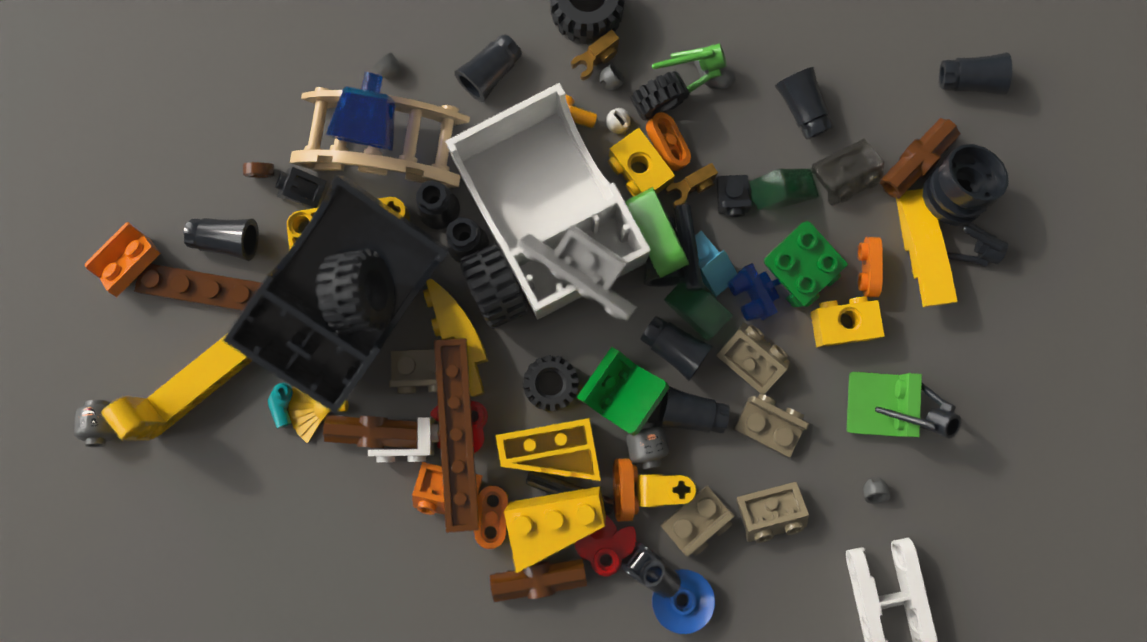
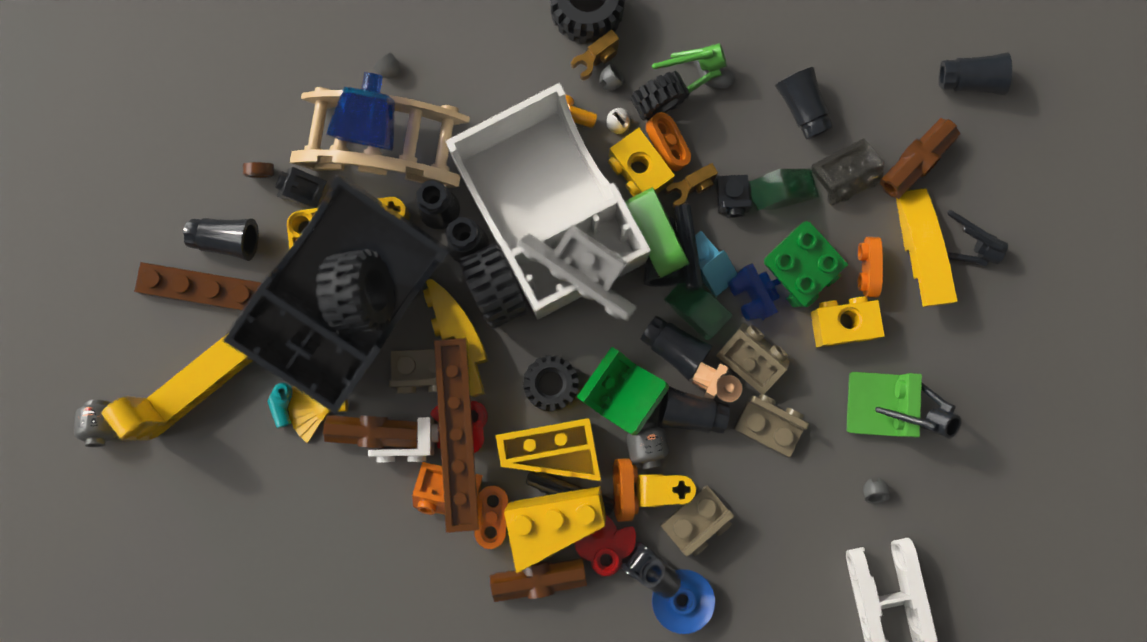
orange bracket [85,222,161,298] -> none
black plant [454,34,522,102] -> none
dark tan bracket [736,482,809,543] -> none
black wheel [922,144,1009,226] -> none
none -> light nougat hips [692,362,743,403]

